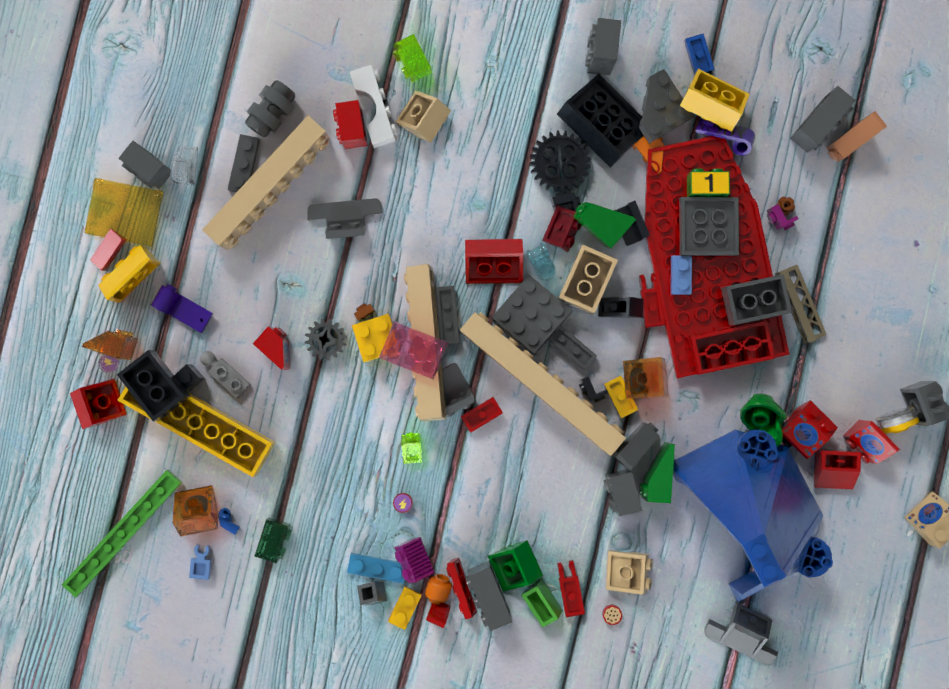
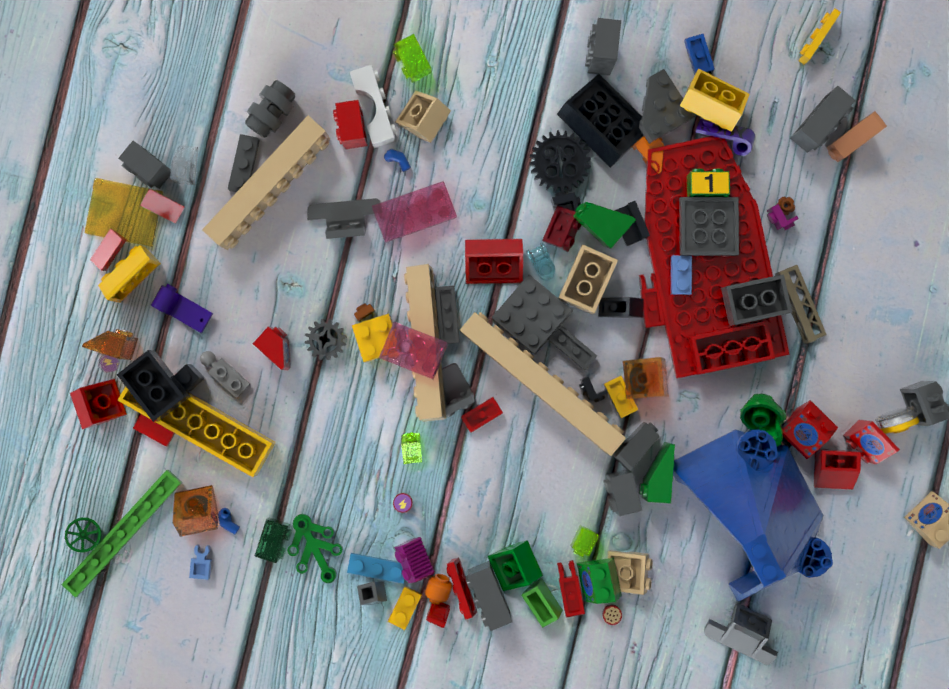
none -> green wheel [64,517,101,553]
none -> red tile [133,414,175,447]
none -> slope [140,189,185,224]
none -> green plant [287,514,343,583]
none -> clear pink plate [372,181,457,243]
none -> blue arm [384,149,411,172]
none -> clear neon green brick [570,525,599,557]
none -> green slope [577,558,622,604]
none -> yellow plate [798,8,841,65]

